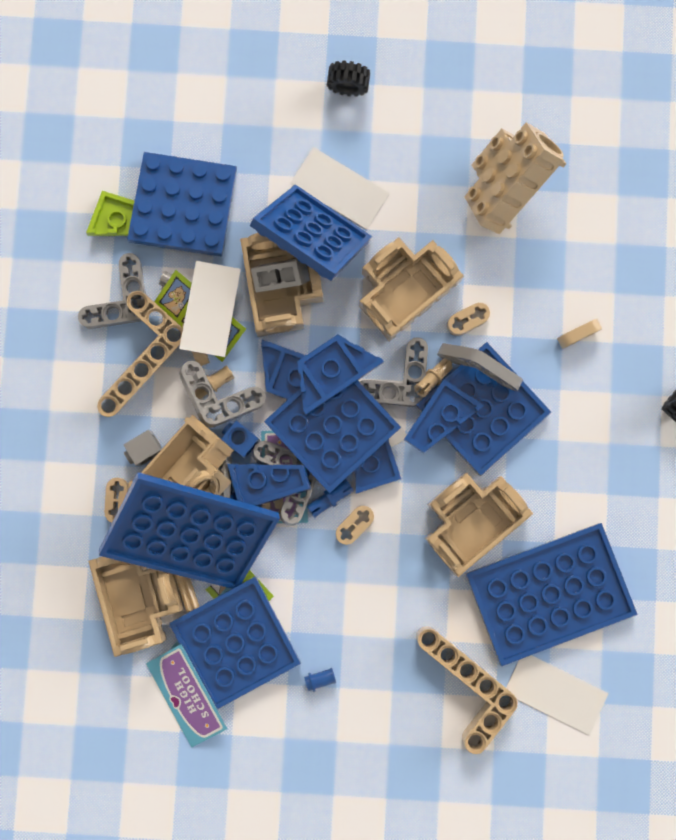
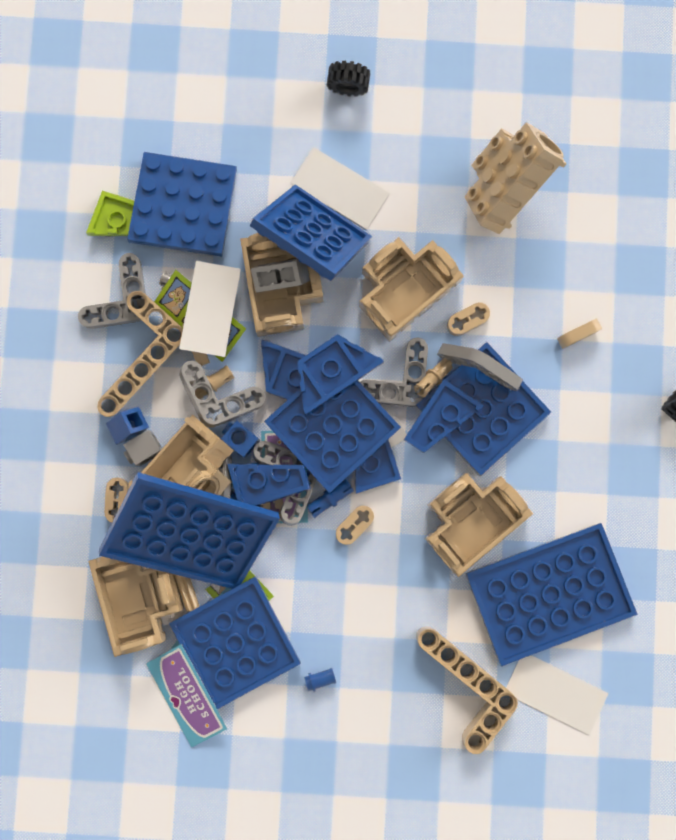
none -> blue brick [106,406,149,445]

